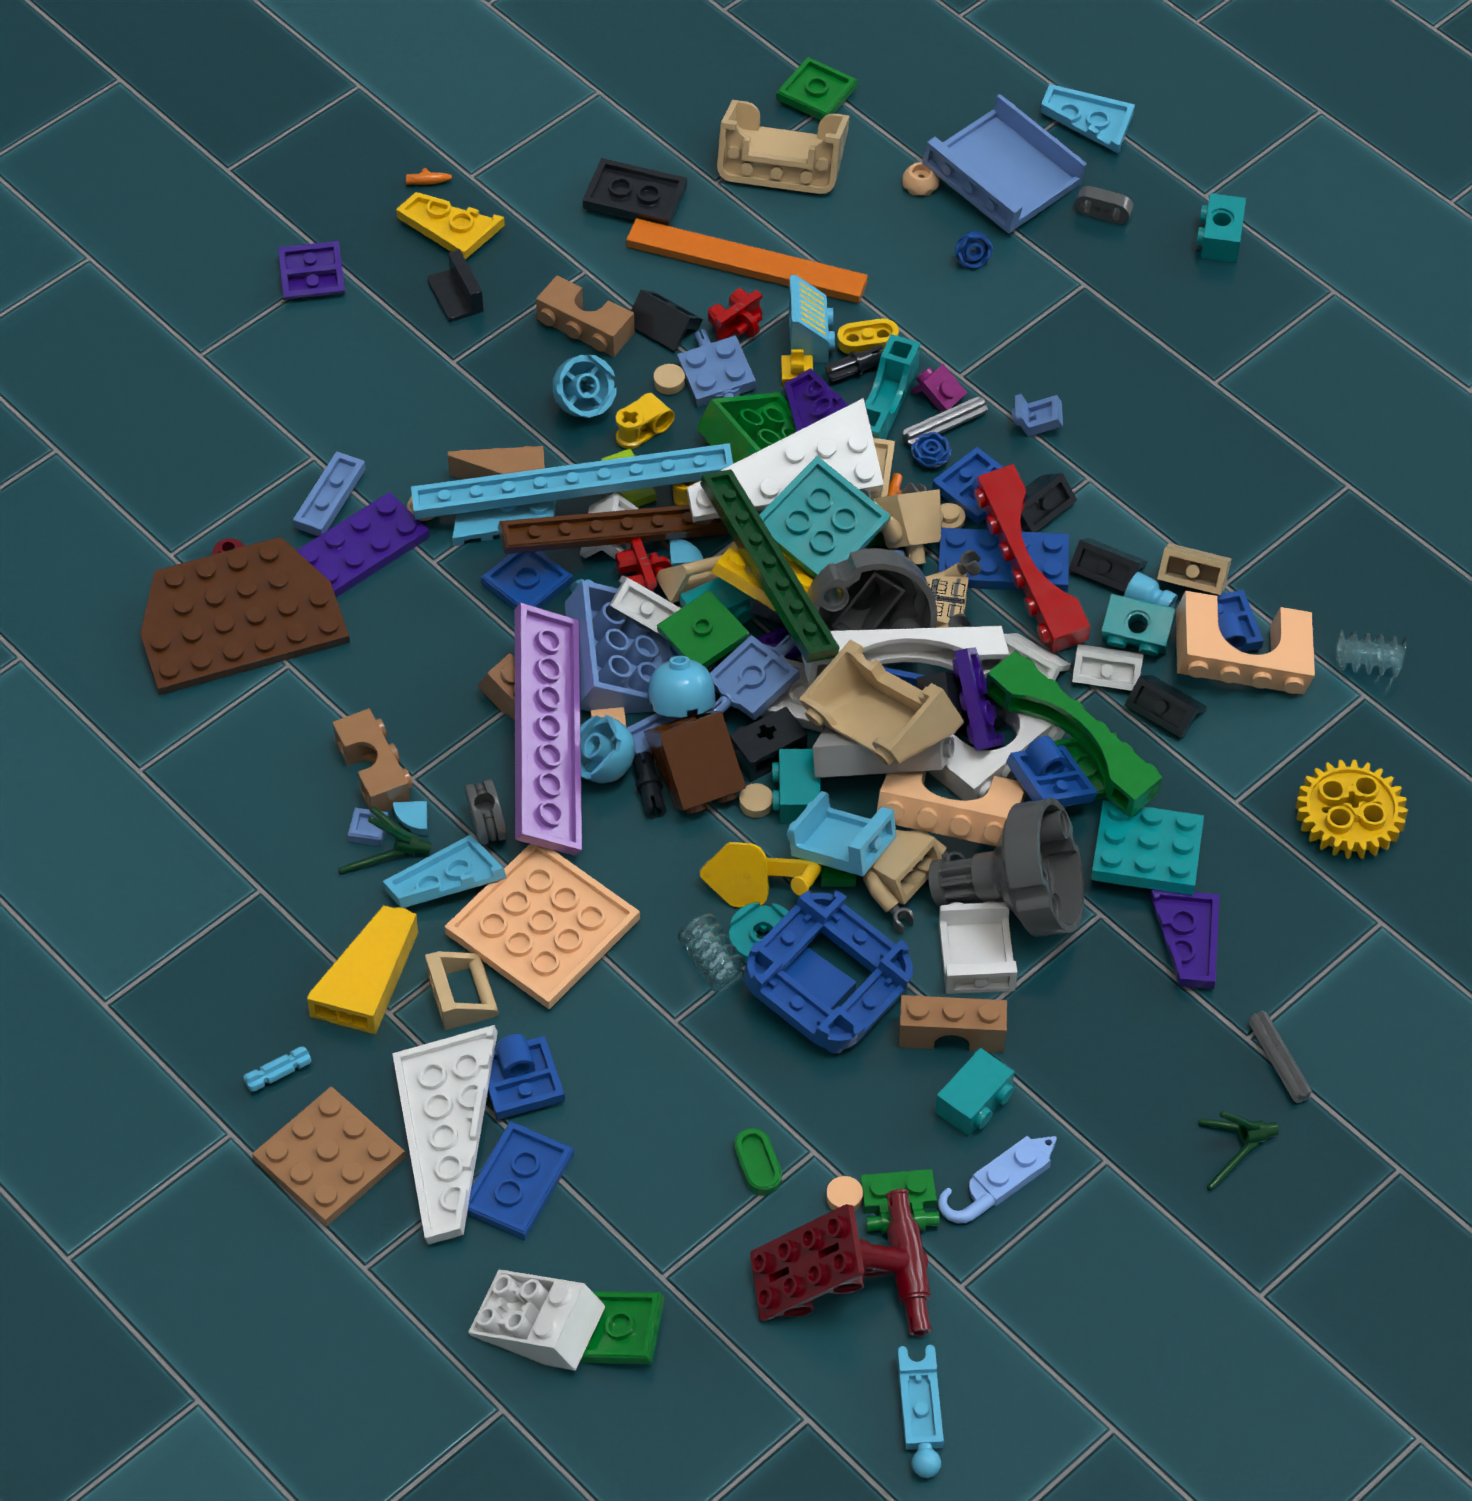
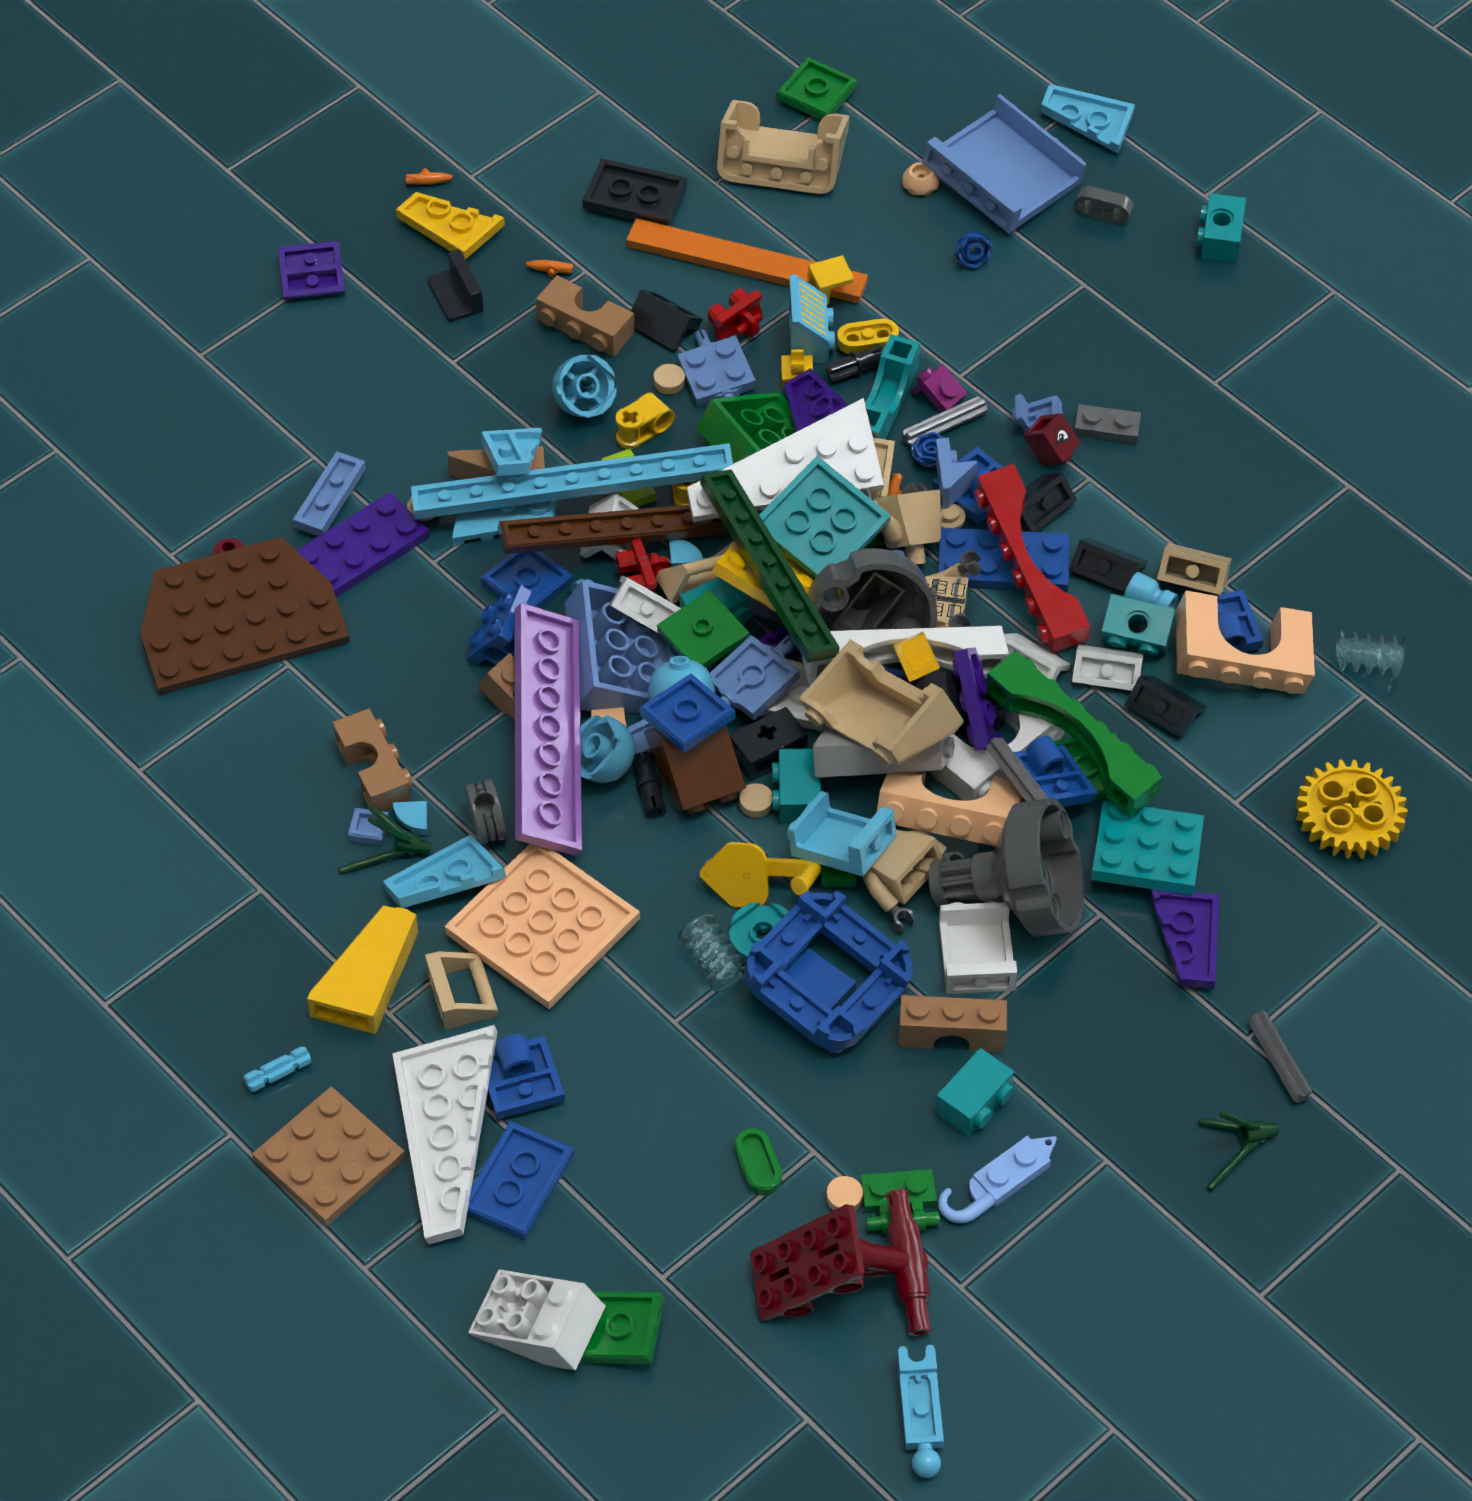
none -> blue plate [466,585,531,665]
none -> medium azure wing [481,428,542,477]
none -> orange helmet [526,260,574,277]
none -> blue tile [639,673,736,753]
none -> yellow panel [807,255,853,304]
none -> yellow panel [893,632,940,682]
none -> medium blue slope [935,438,978,509]
none -> flat silver axle [986,737,1048,802]
none -> dark red brick [1023,413,1081,465]
none -> flat silver plate [1074,404,1141,445]

